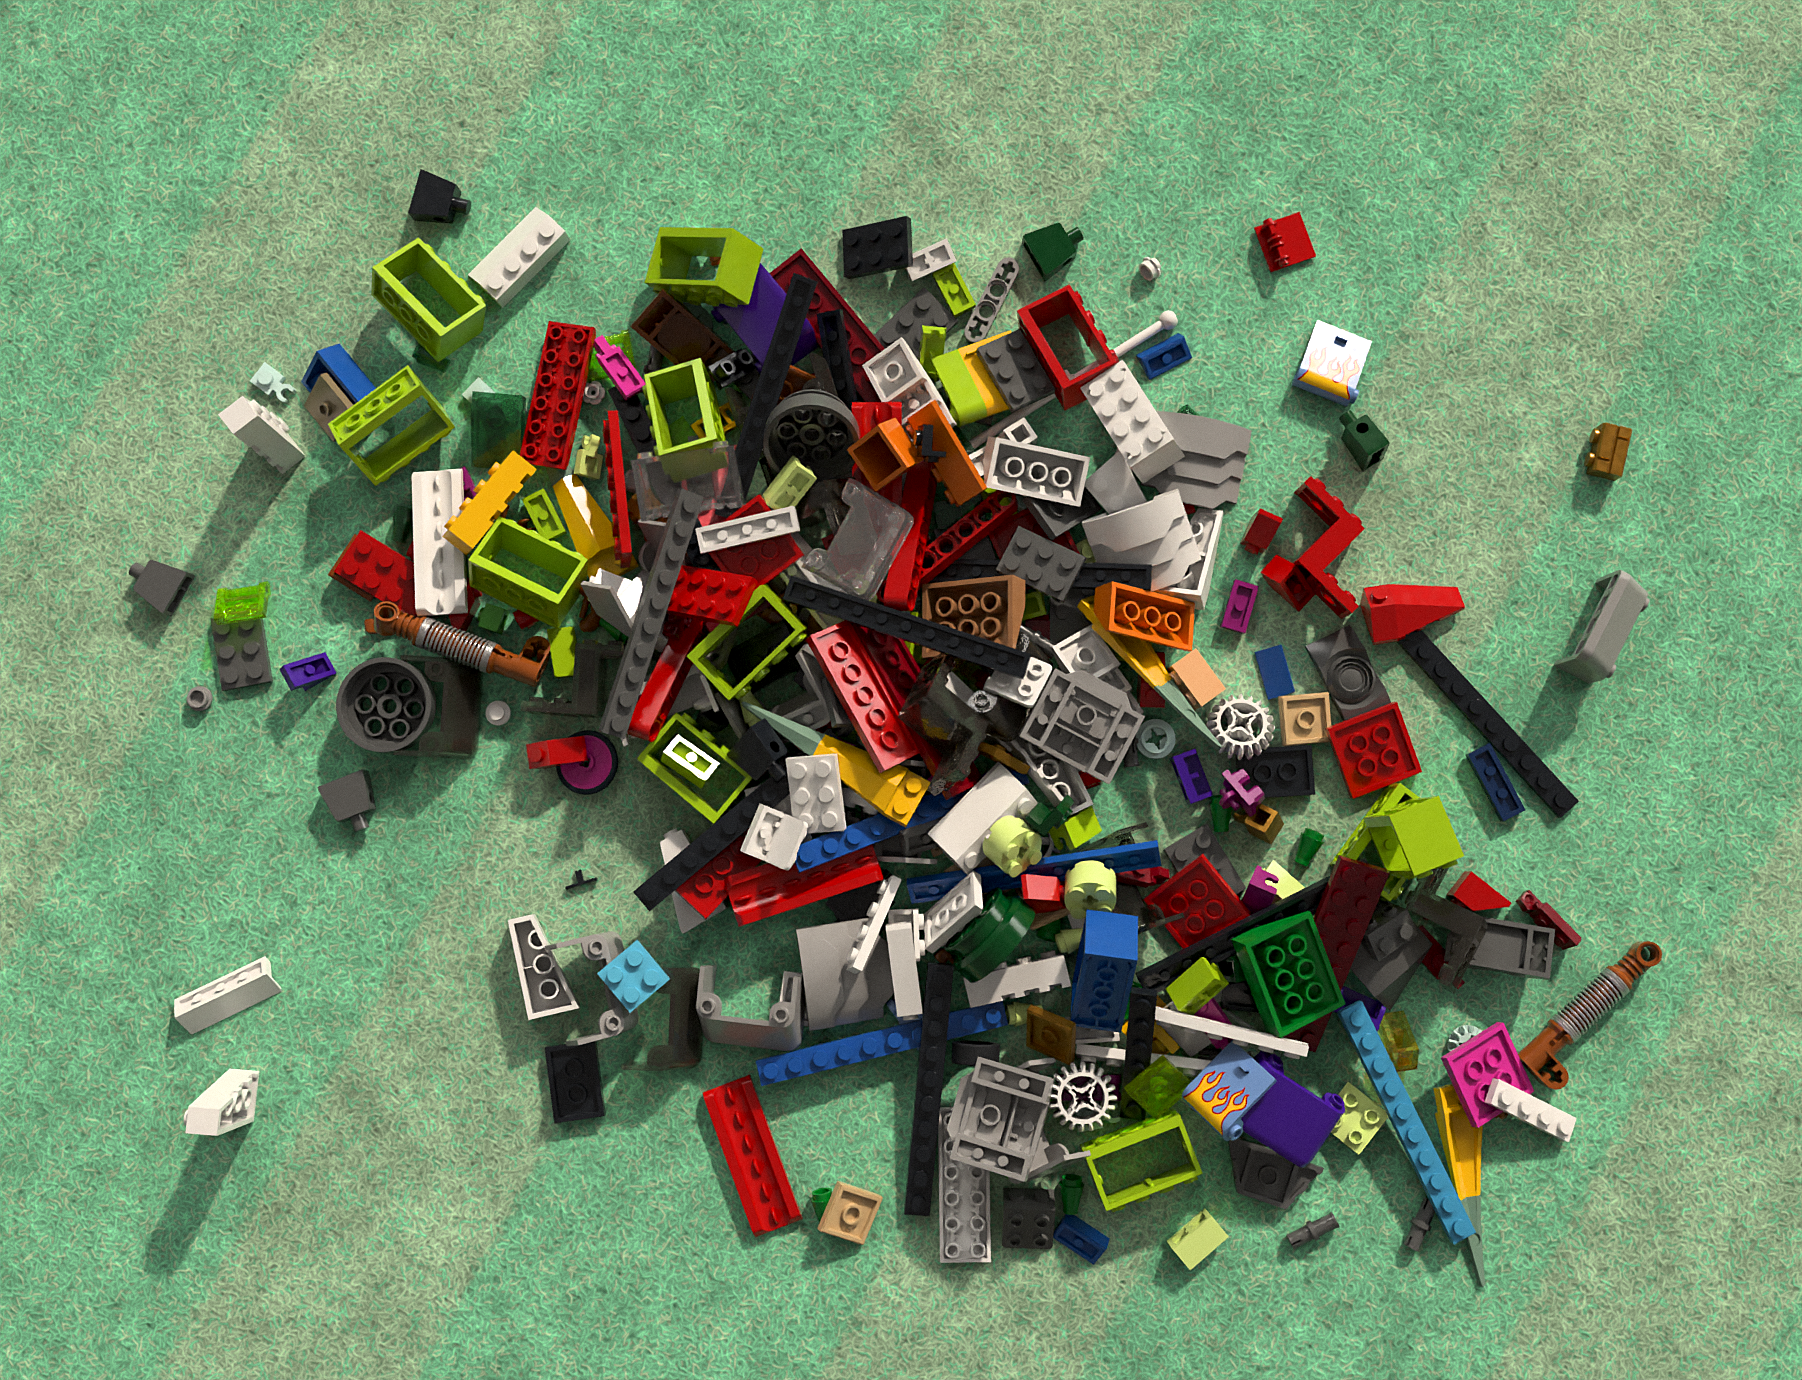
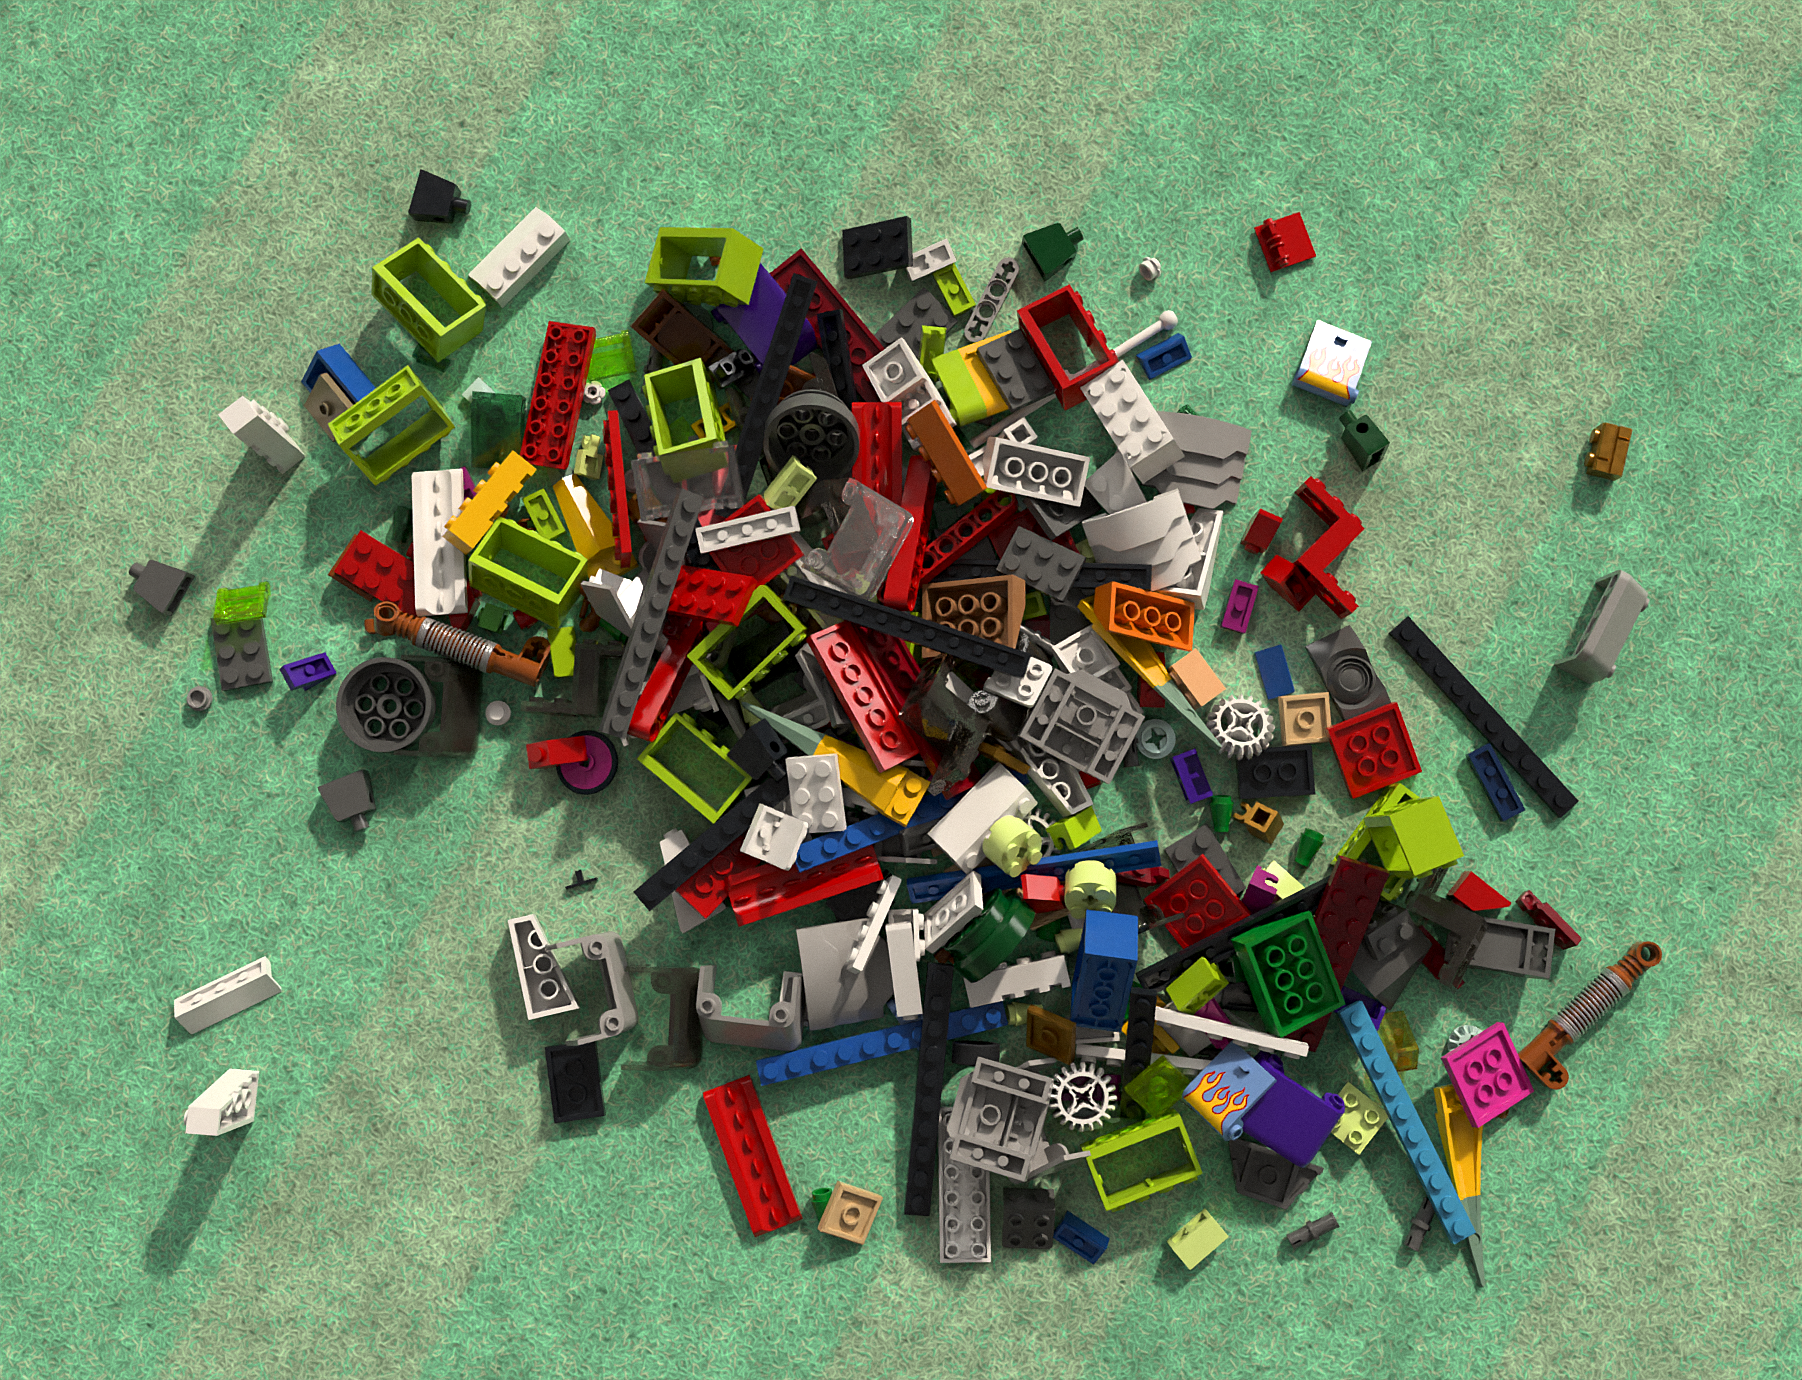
light aqua plate [250,362,297,404] -> none
dark pink hinge [593,335,646,400] -> none
medium azure plate [597,940,670,1013] -> none
lime slope [661,735,719,788] -> none
orange slope [847,418,924,491] -> none
black bracket [913,424,946,463] -> none
dark green bracket [1025,794,1075,836] -> none
green cone [1059,1174,1084,1215] -> none
magenta hips [1219,768,1265,817] -> none
red wedge [1360,584,1465,645] -> none
white plate [1485,1078,1577,1142] -> none

